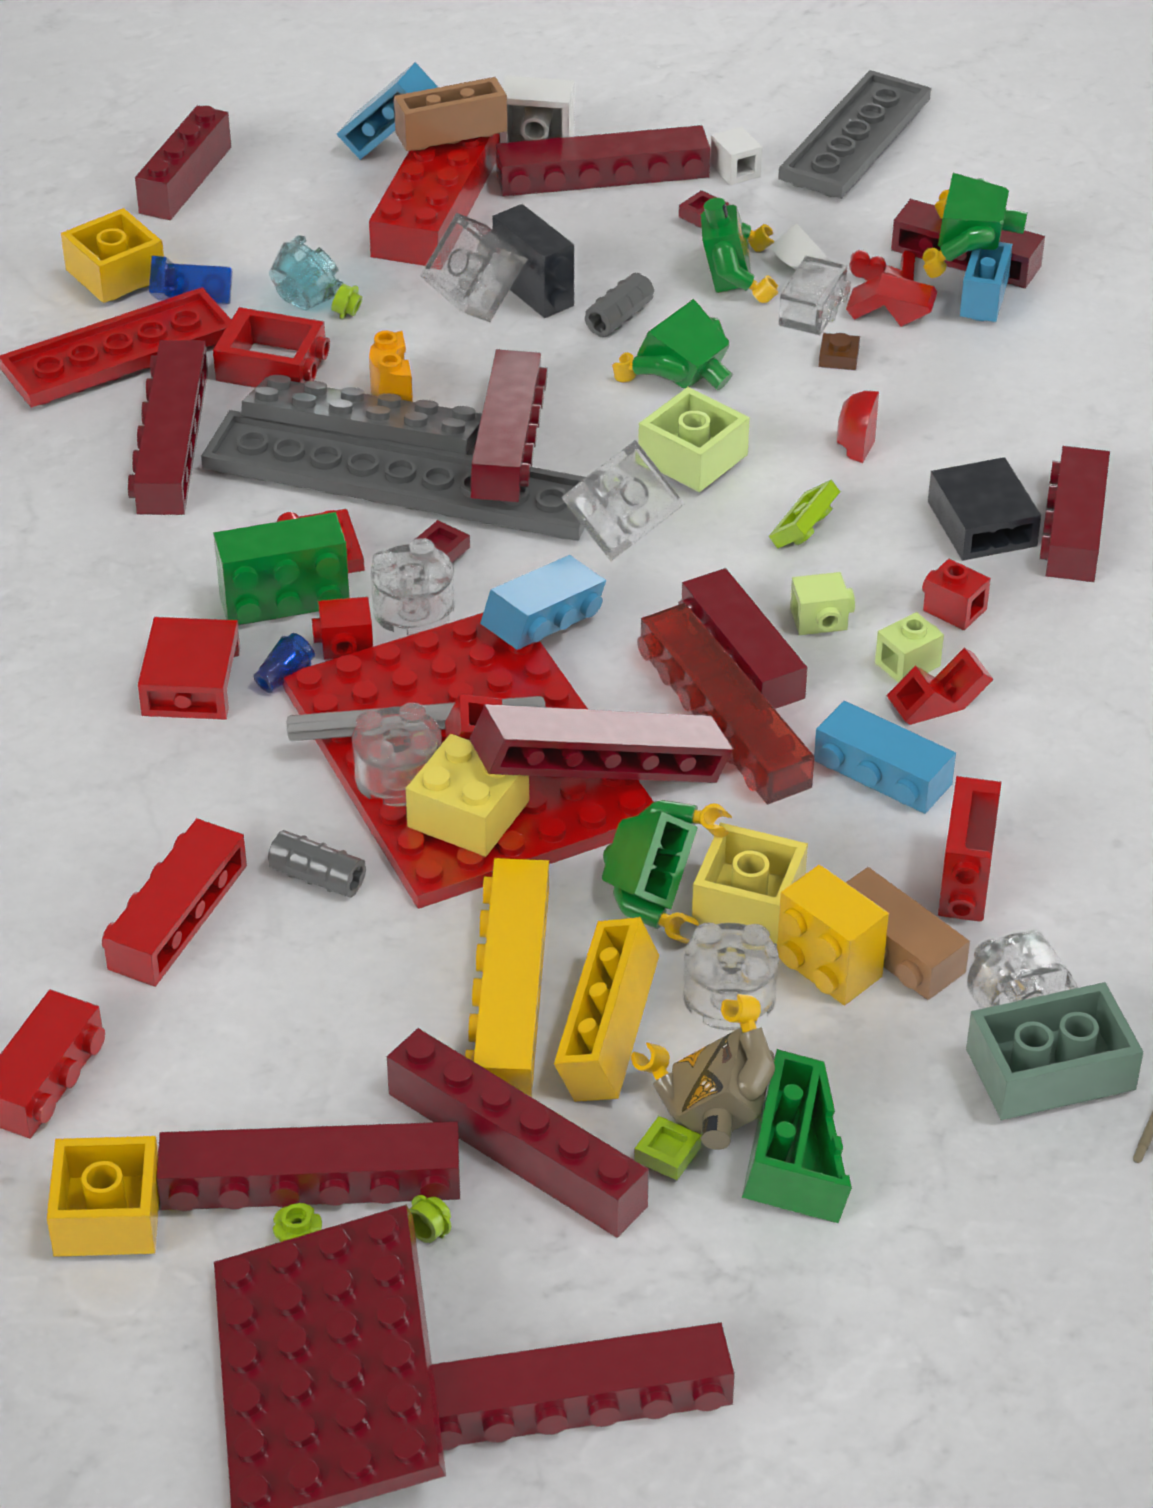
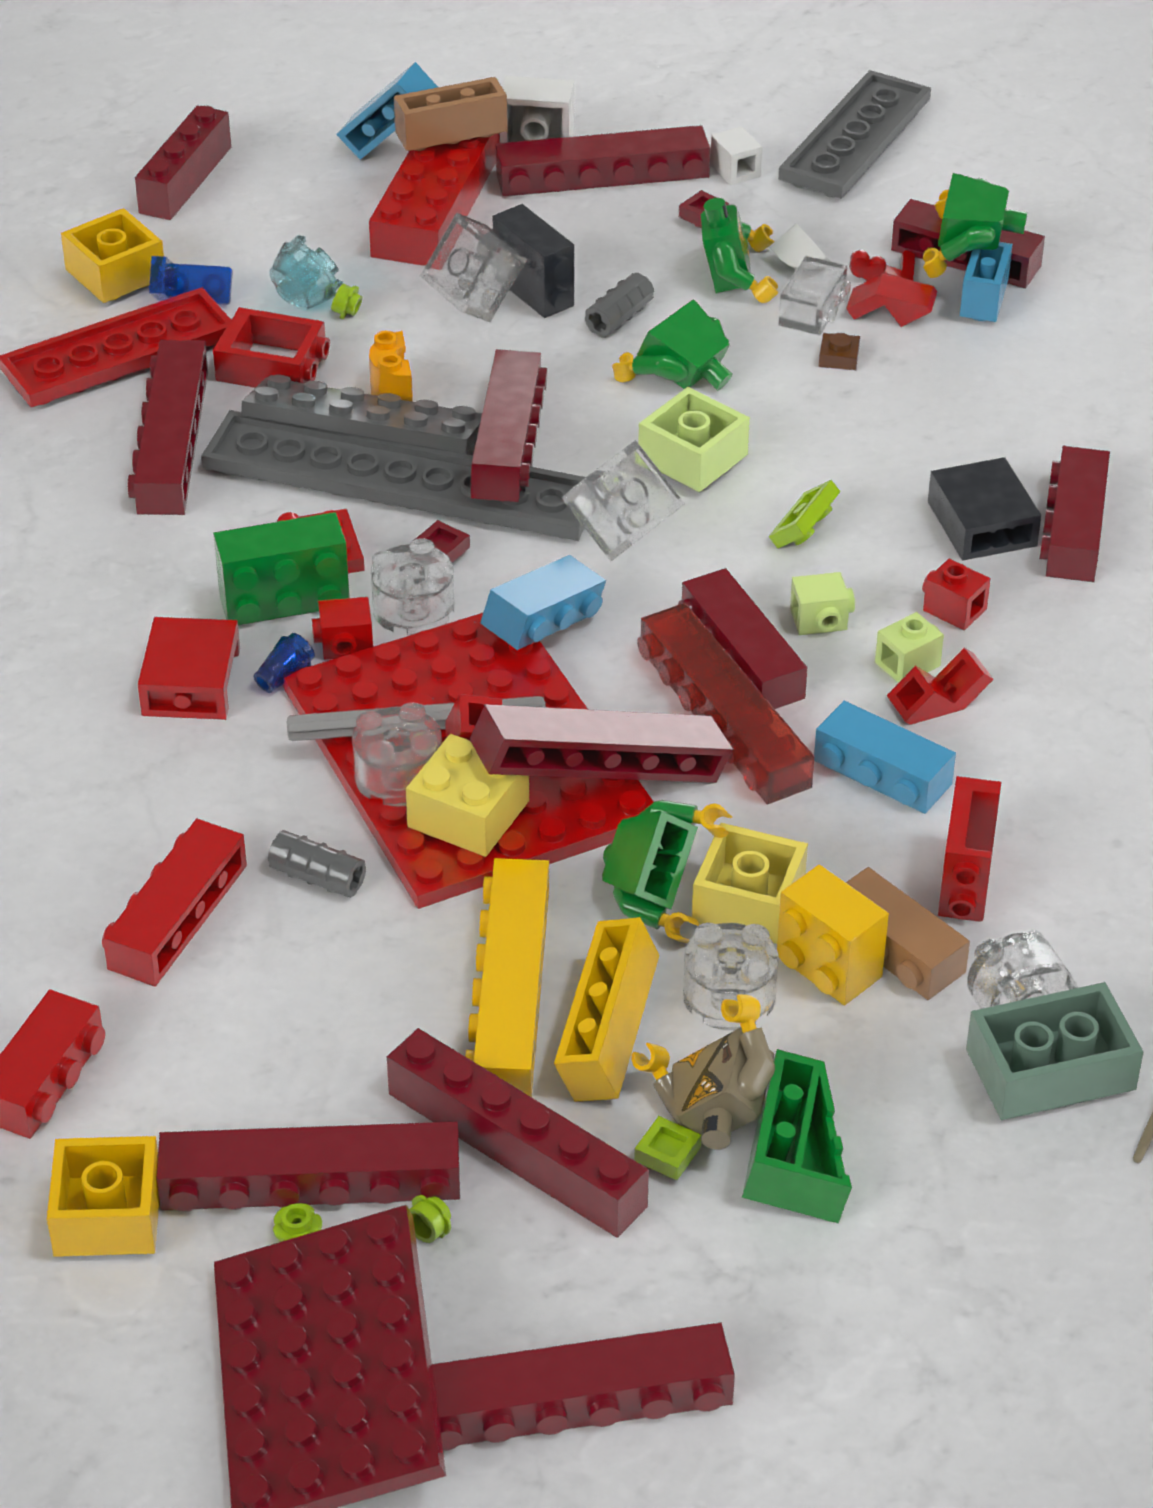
red brick [836,390,879,463] -> none

